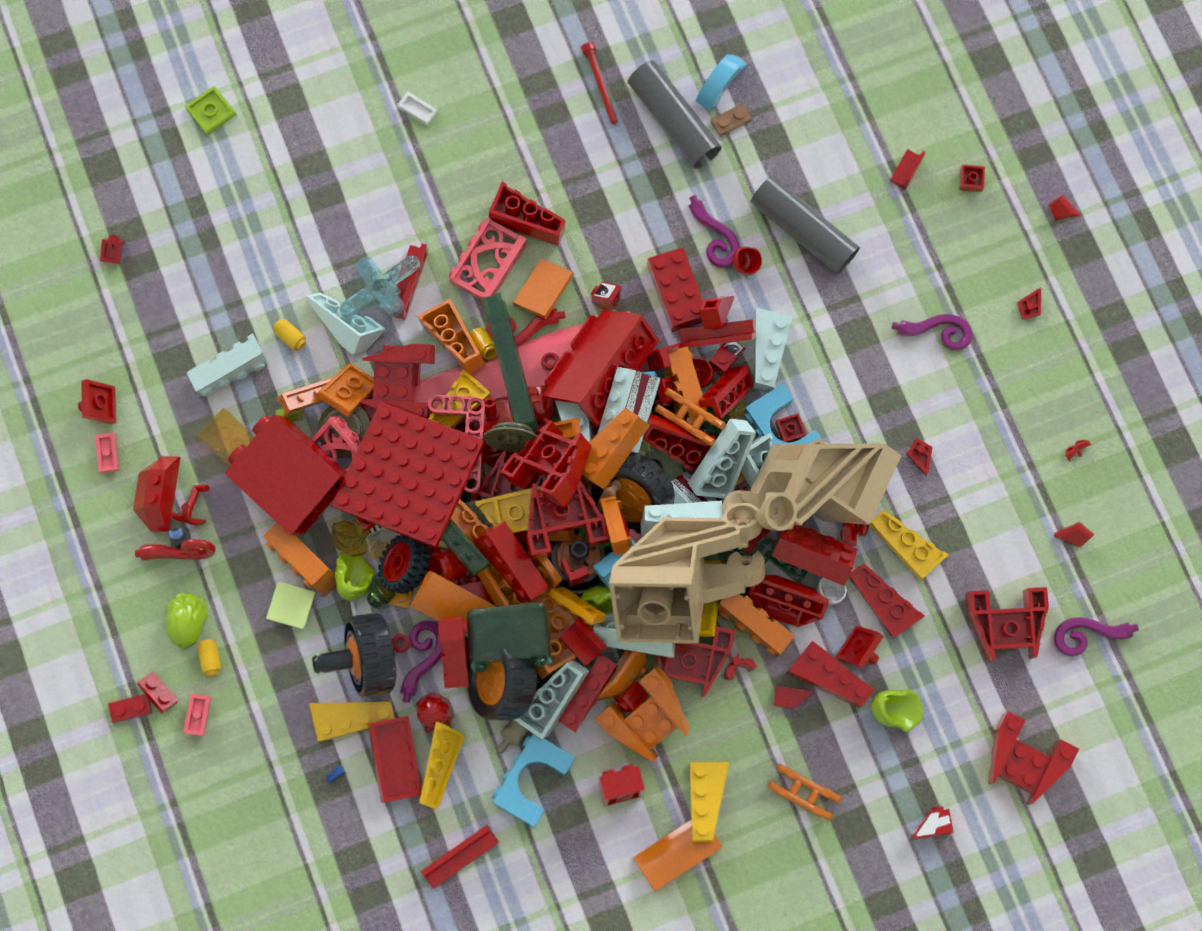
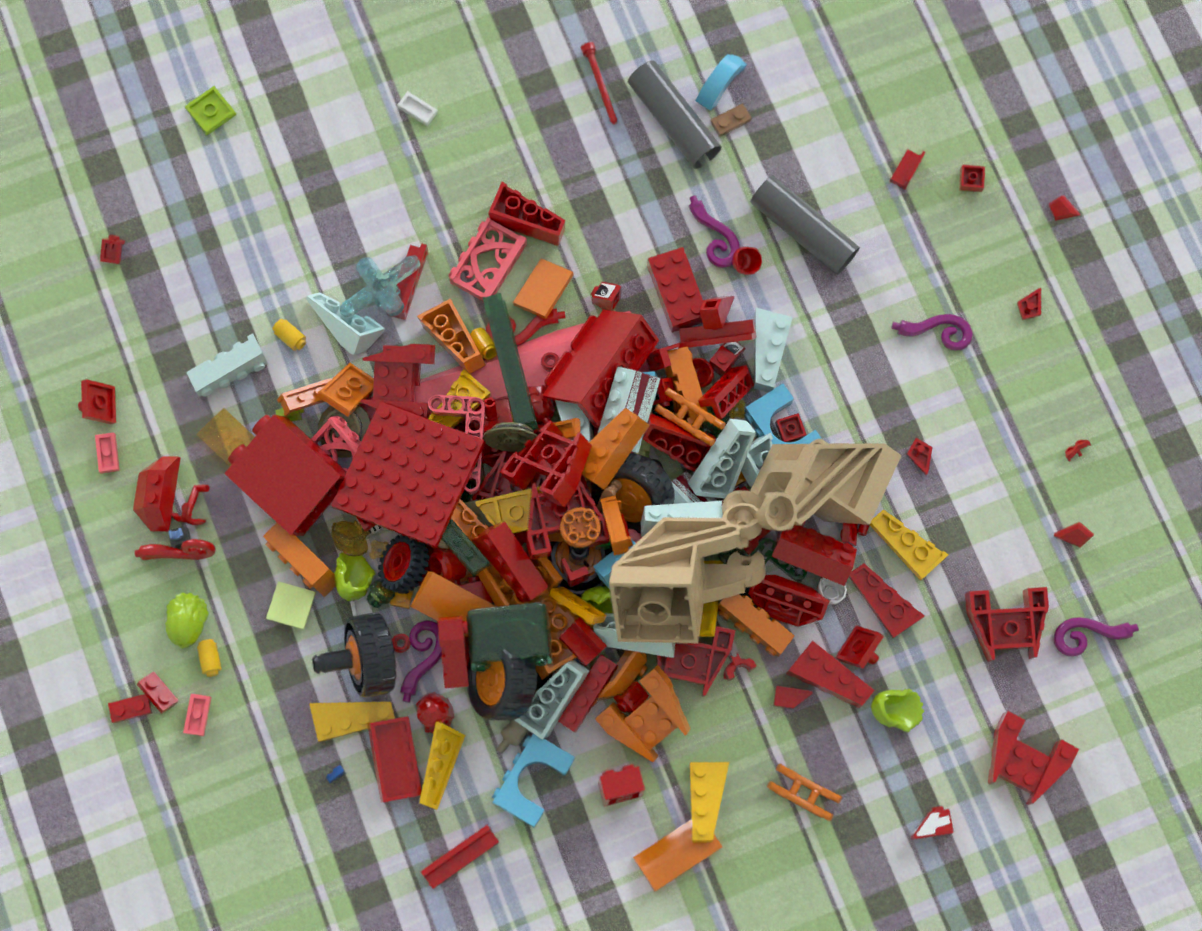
none -> orange tile [560,507,600,548]

